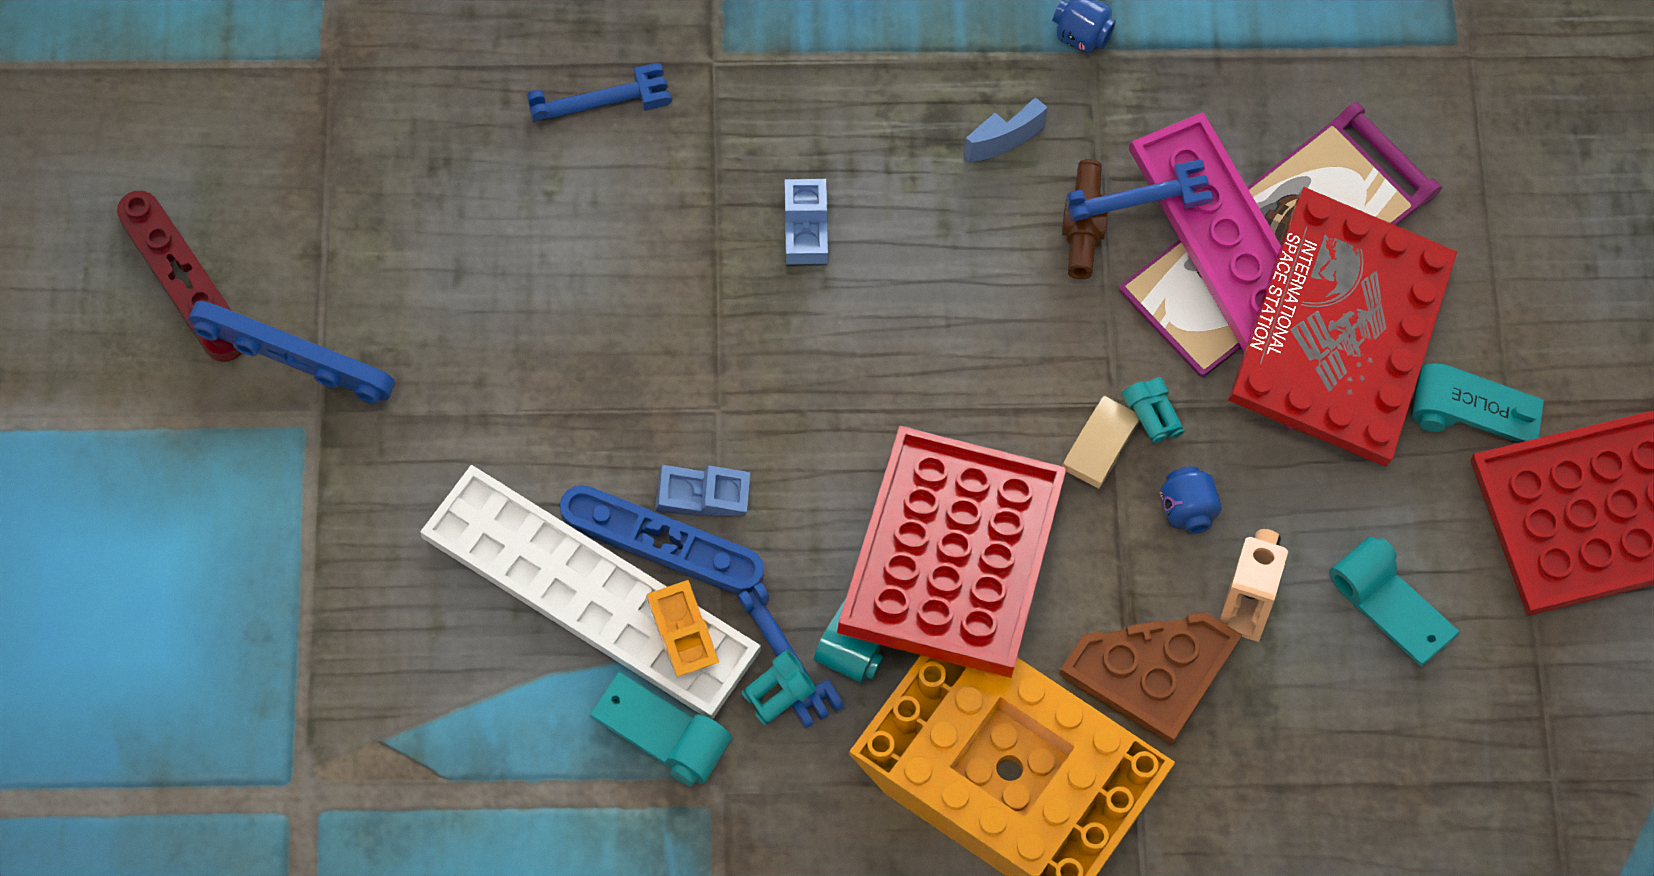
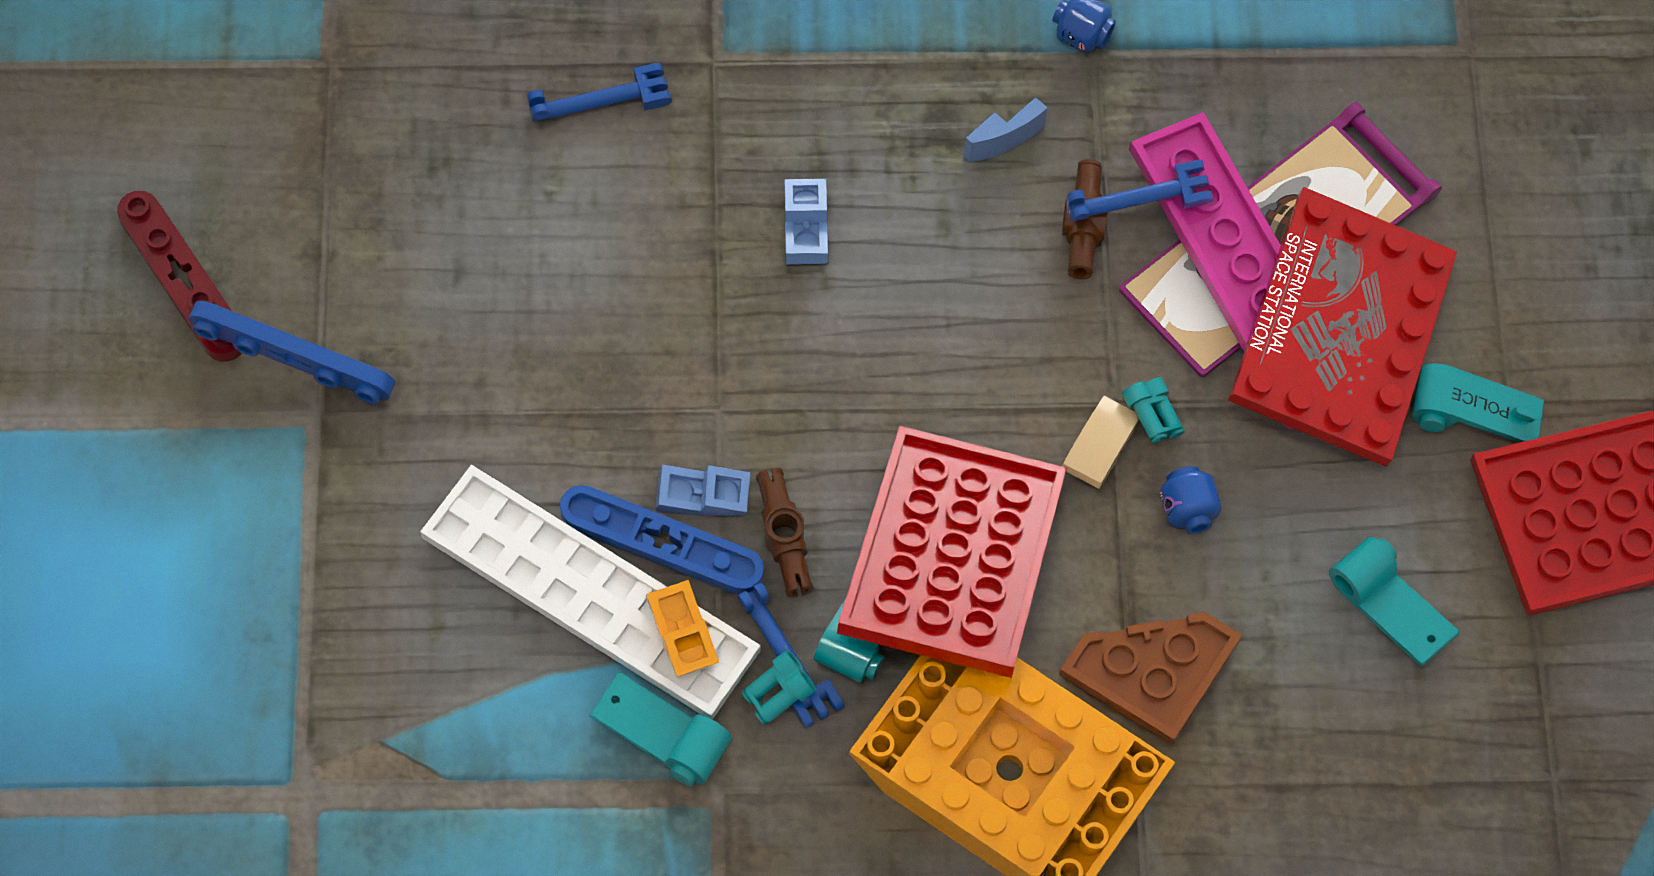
light nougat torso [1219,529,1288,642] -> none
none -> reddish brown pin [756,468,814,598]

